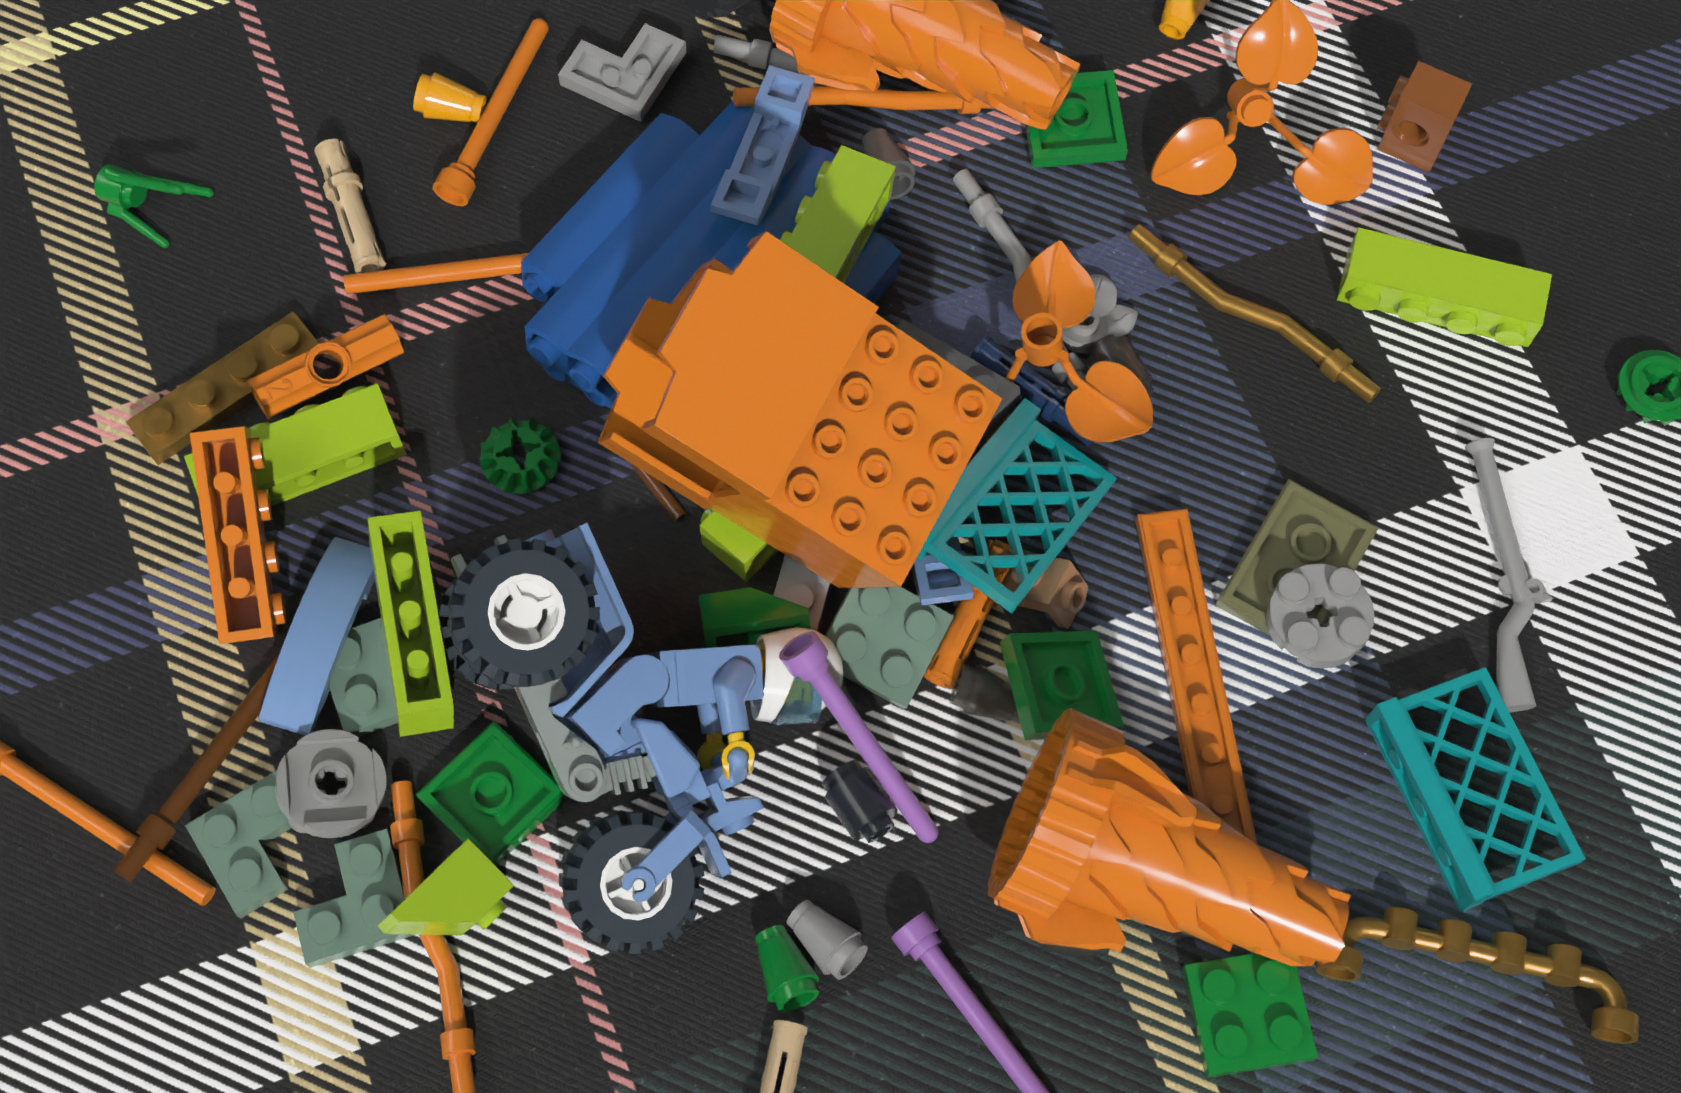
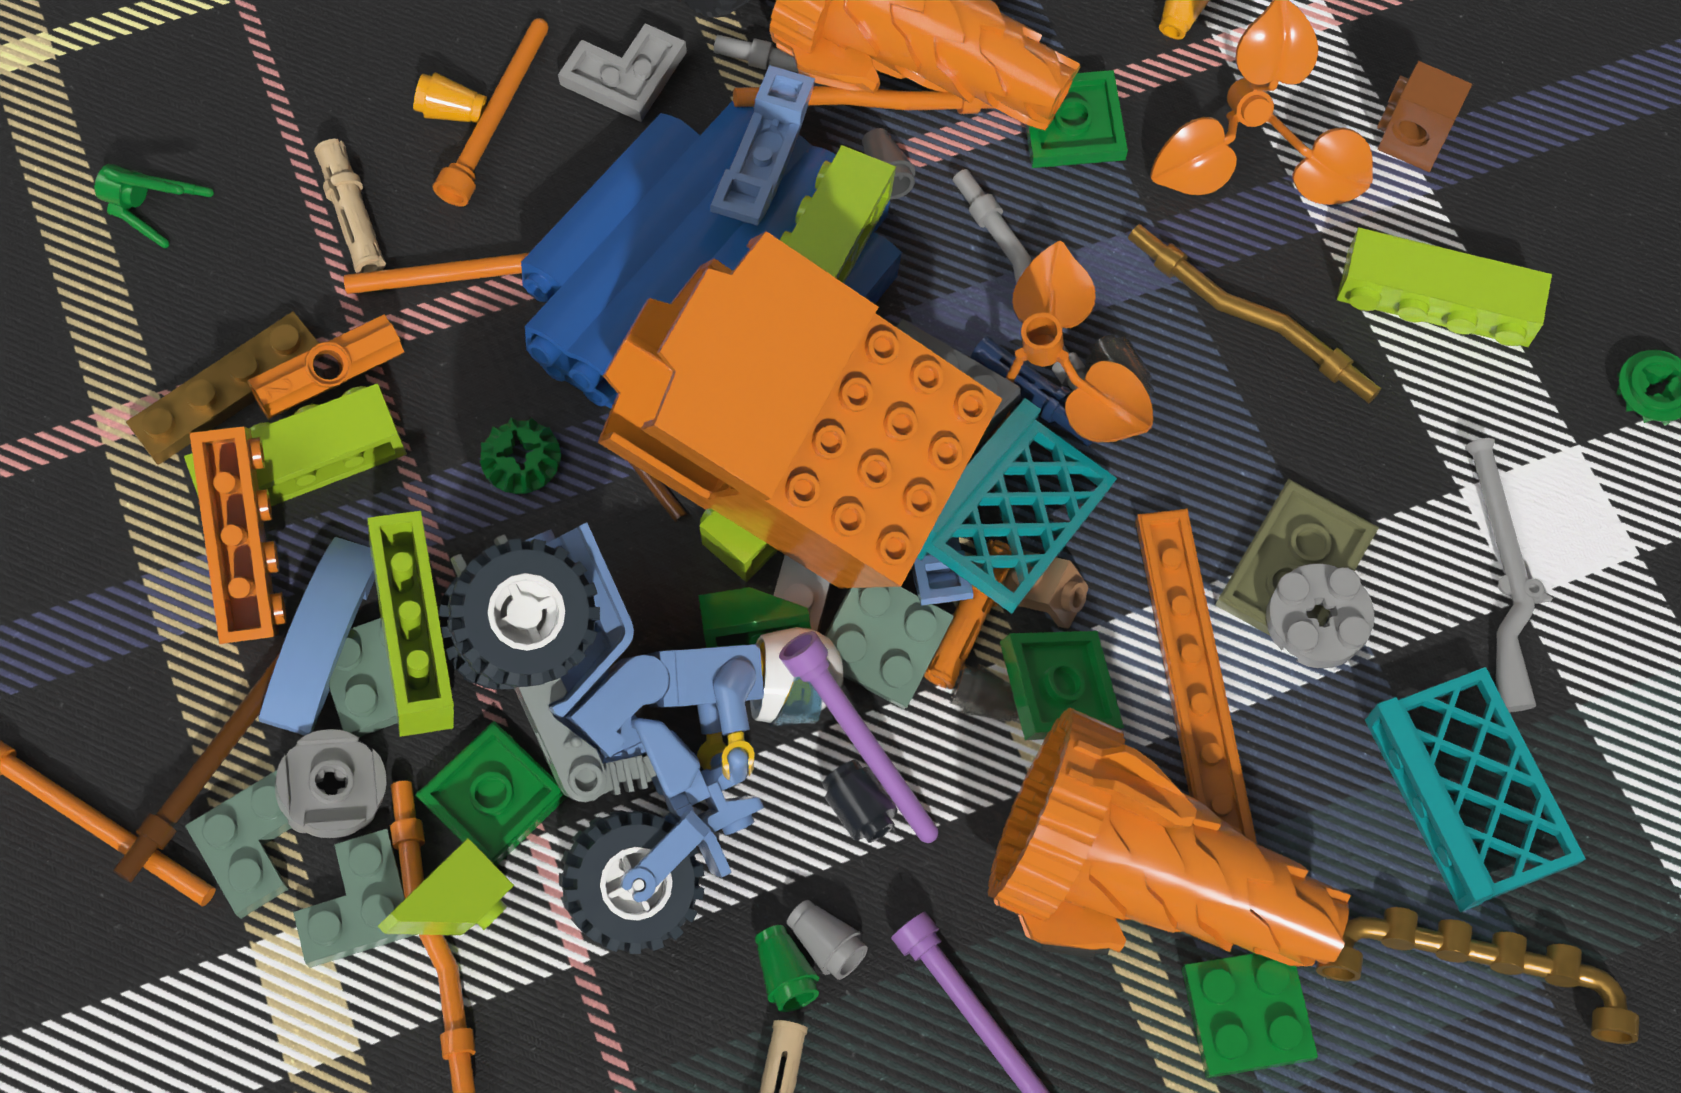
light grey plate [1062,274,1138,353] -> none

